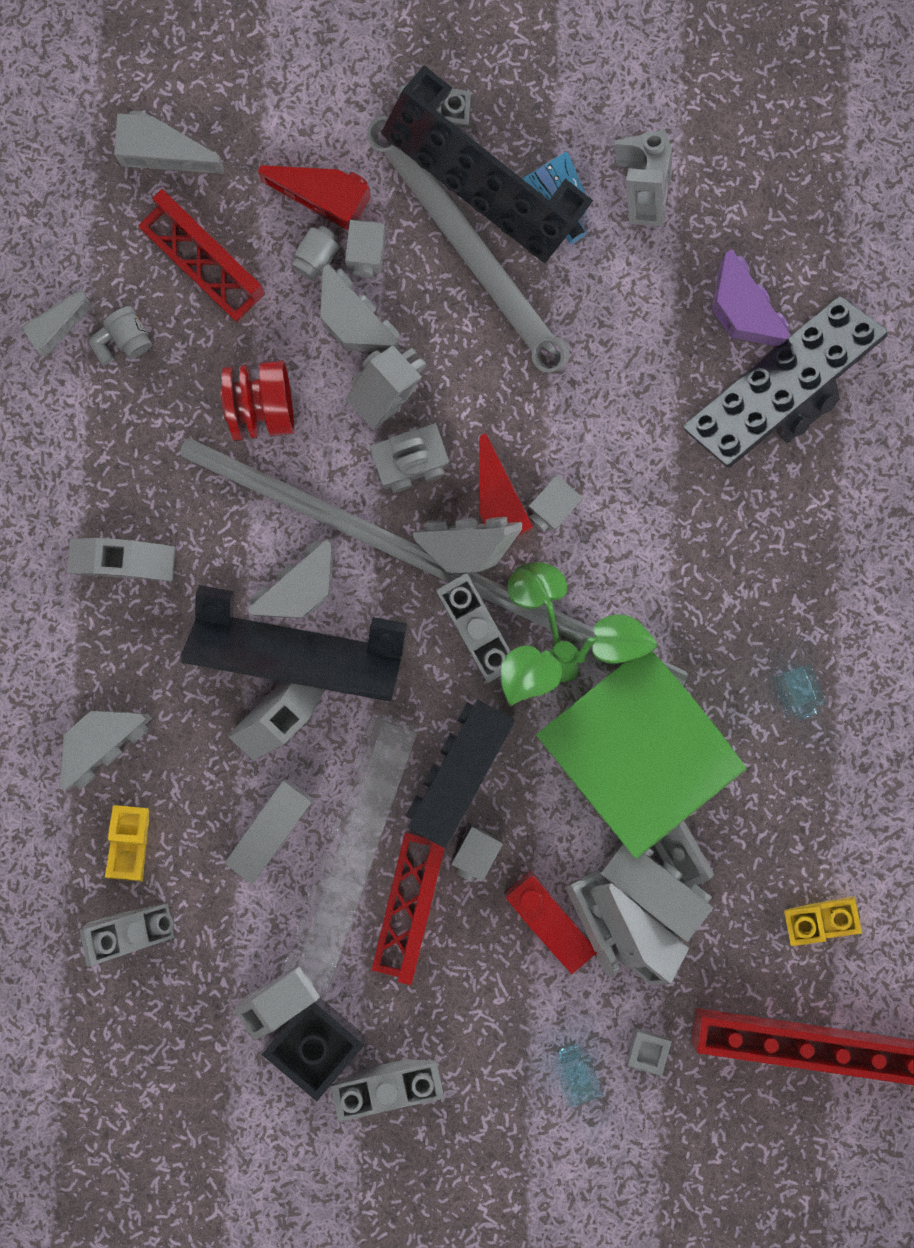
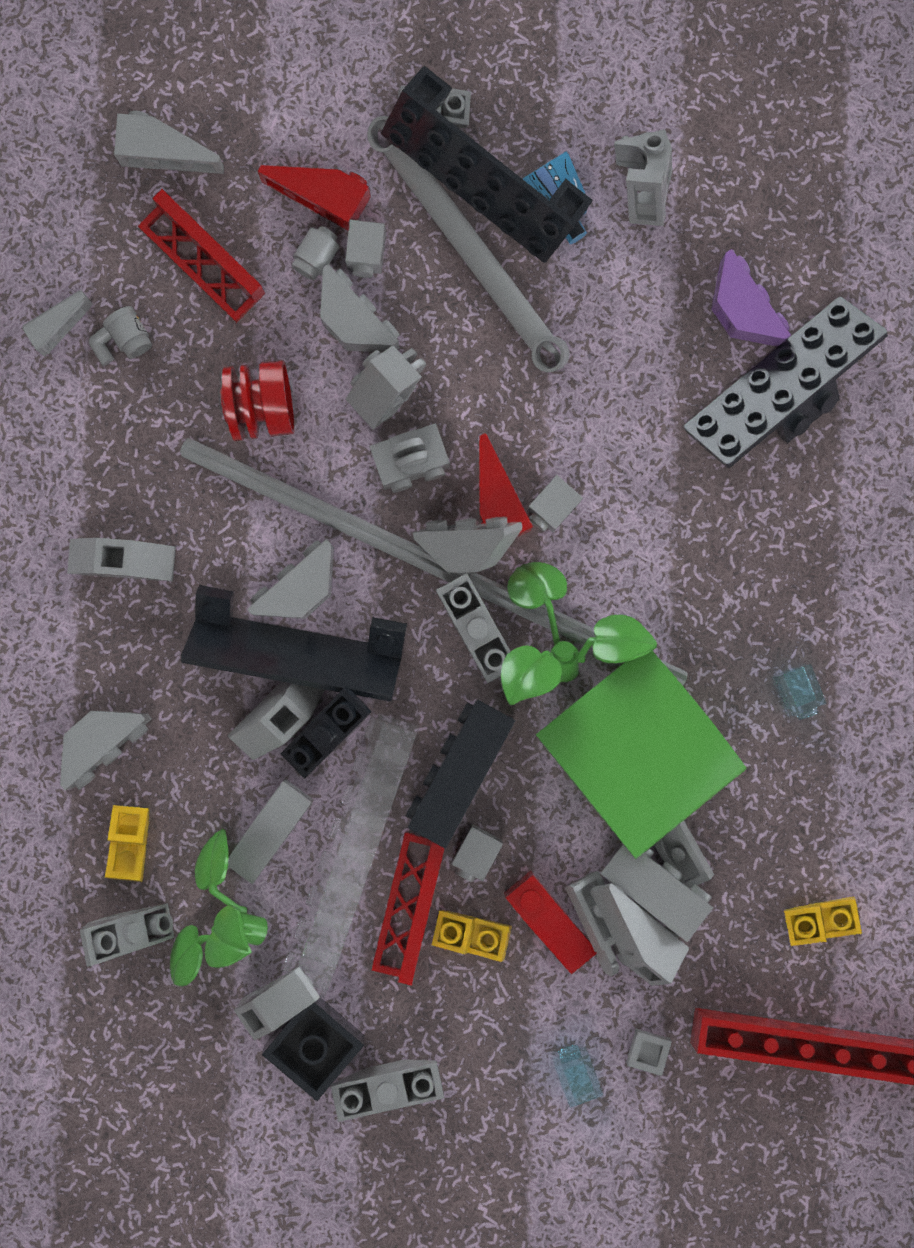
none -> bright green plant [170,829,268,987]
none -> black slope [280,686,372,779]
none -> yellow slope [431,910,512,962]

